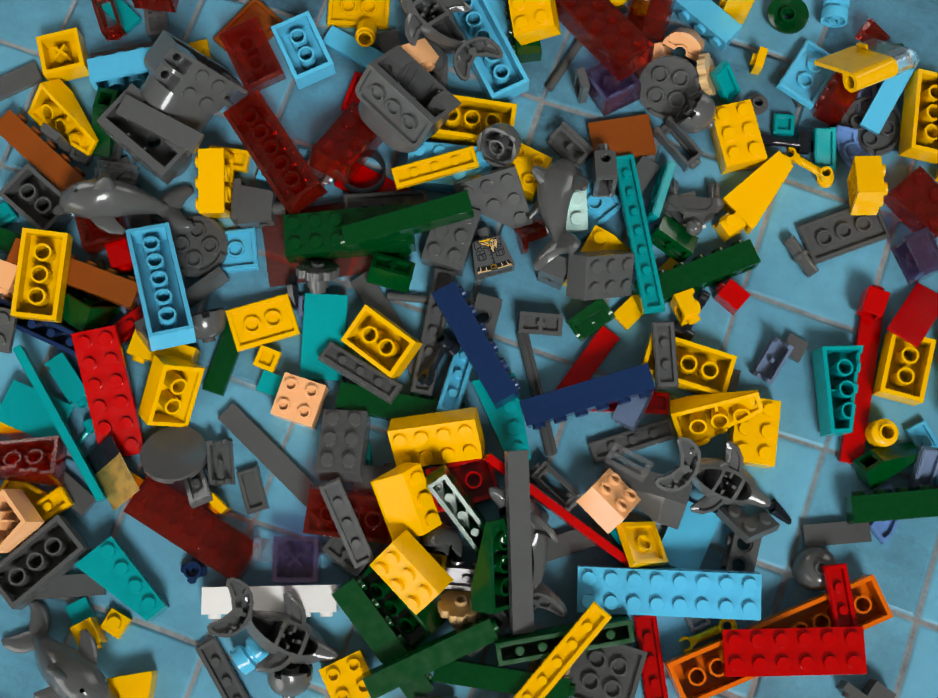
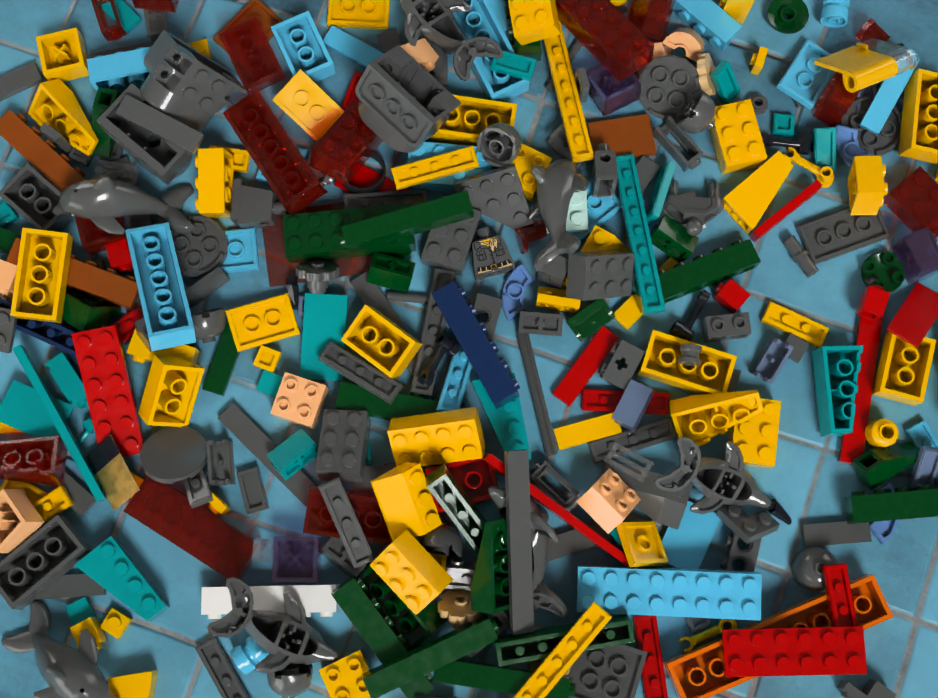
dark blue plate [181,557,207,584] -> none
yellow brick [355,19,378,47] -> none
dark blue brick [520,363,656,430] -> none
dark grey tile [651,321,679,388] -> none
yellow brick [670,288,701,326] -> none
yellow brick [712,211,747,243] -> none
none -> teal hinge [266,429,318,481]
none -> yellow tile [272,69,347,142]
none -> teal tile [490,50,537,81]
none -> medium blue tile [502,263,533,321]
none -> yellow bracket [535,286,581,314]
none -> yellow tile [543,15,594,163]
none -> yellow tile [553,412,622,451]
none -> dark grey brick [600,340,645,390]
none -> dark grey wheel [678,344,702,366]
none -> dark grey brick [701,312,752,343]
none -> red tile [749,180,822,242]
none -> yellow tile [761,301,829,348]
none -> dark green dish [861,252,905,293]

